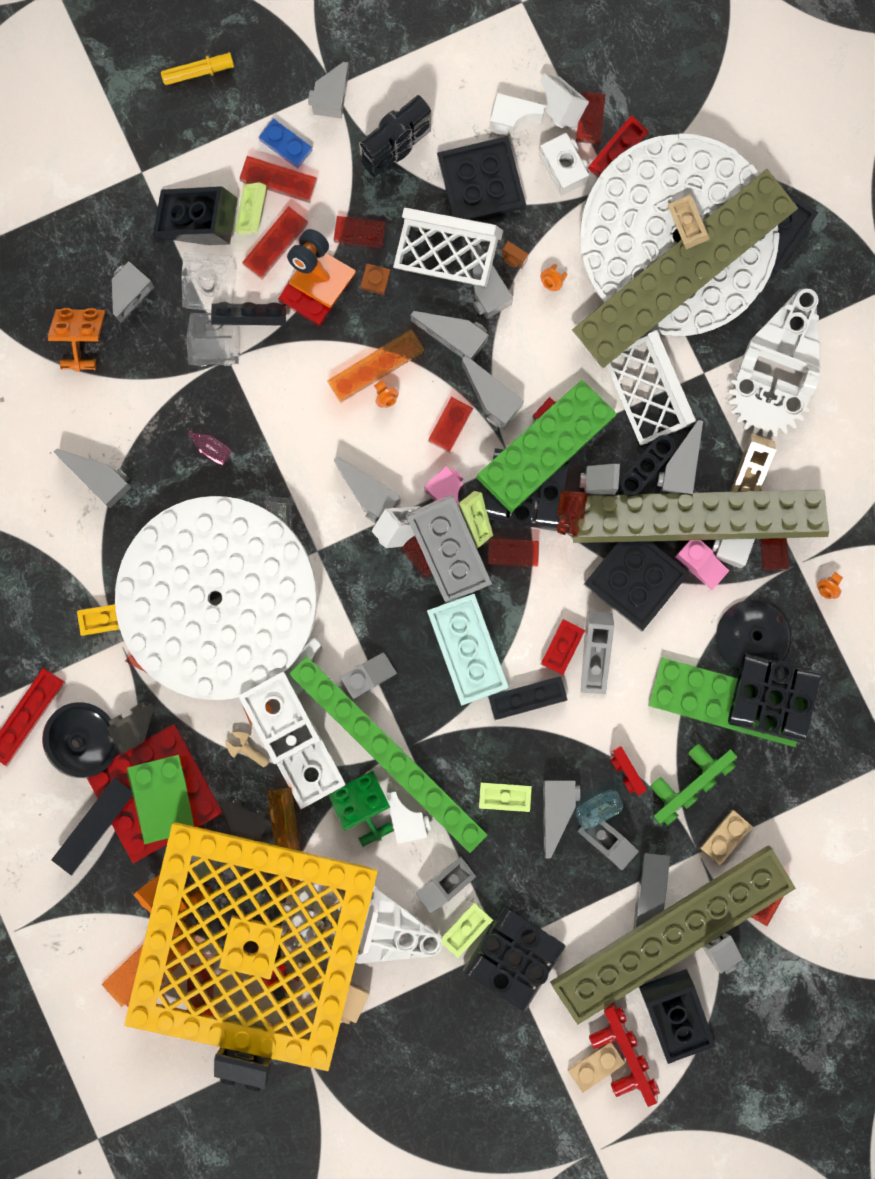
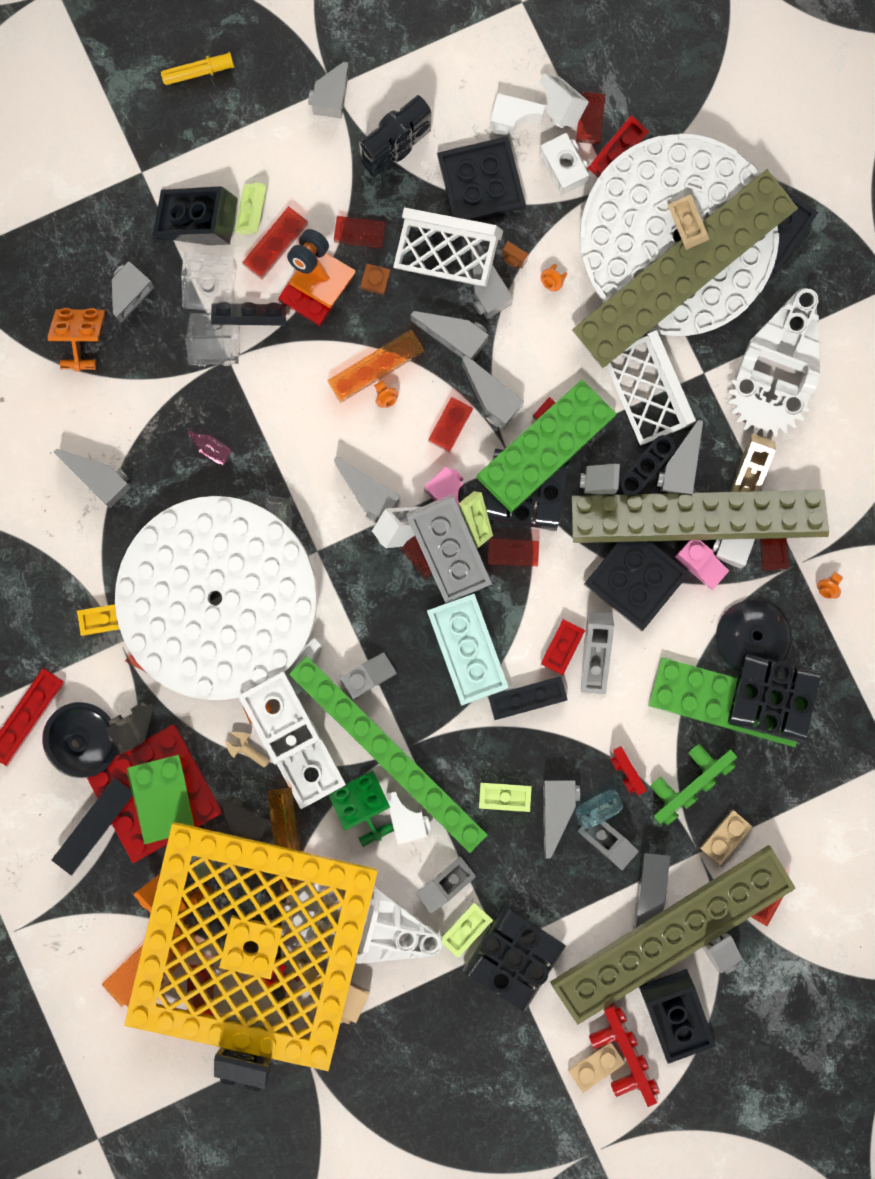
clear red plate [239,156,317,203] -> none
blue plate [259,118,313,169] -> none
clear red plate [557,491,588,536] -> none

